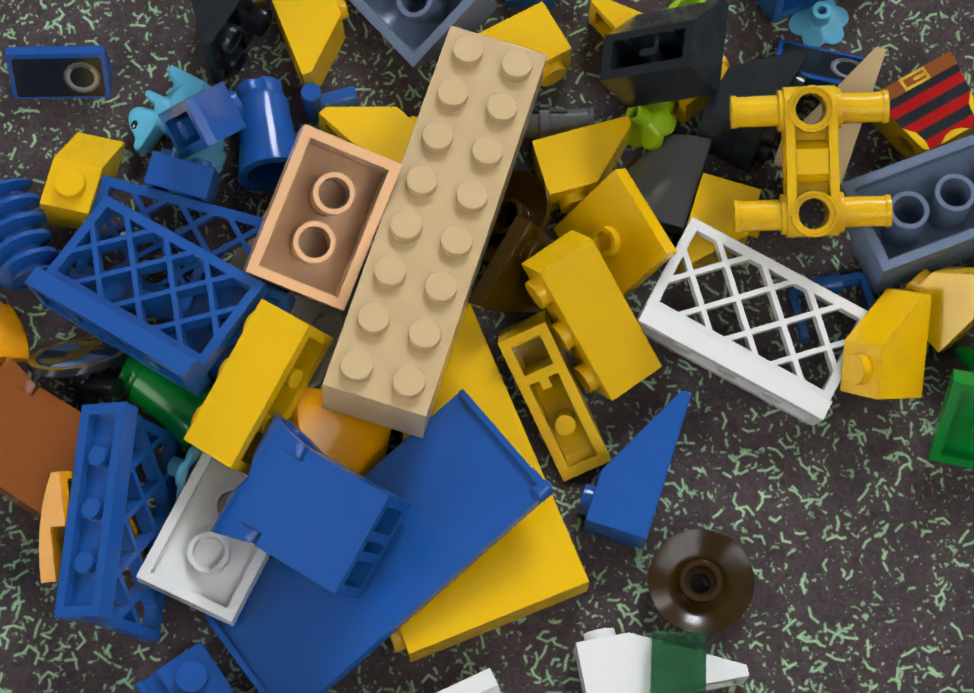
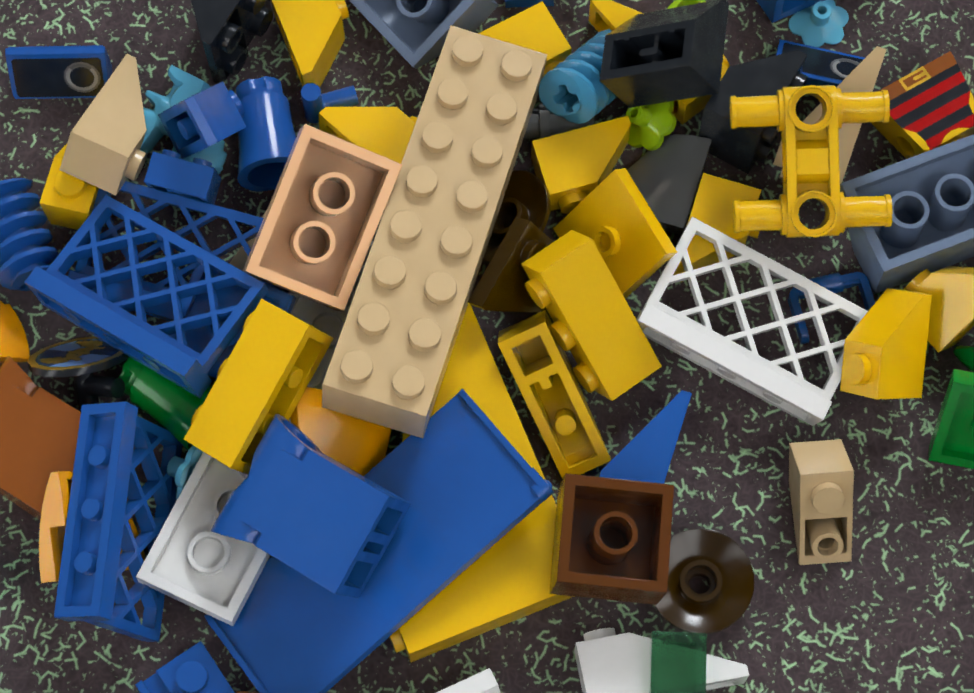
none -> tan slope [59,54,147,195]
none -> dark azure piece [538,29,617,124]
none -> reddish brown brick [550,473,674,605]
none -> tan slope [789,439,854,565]

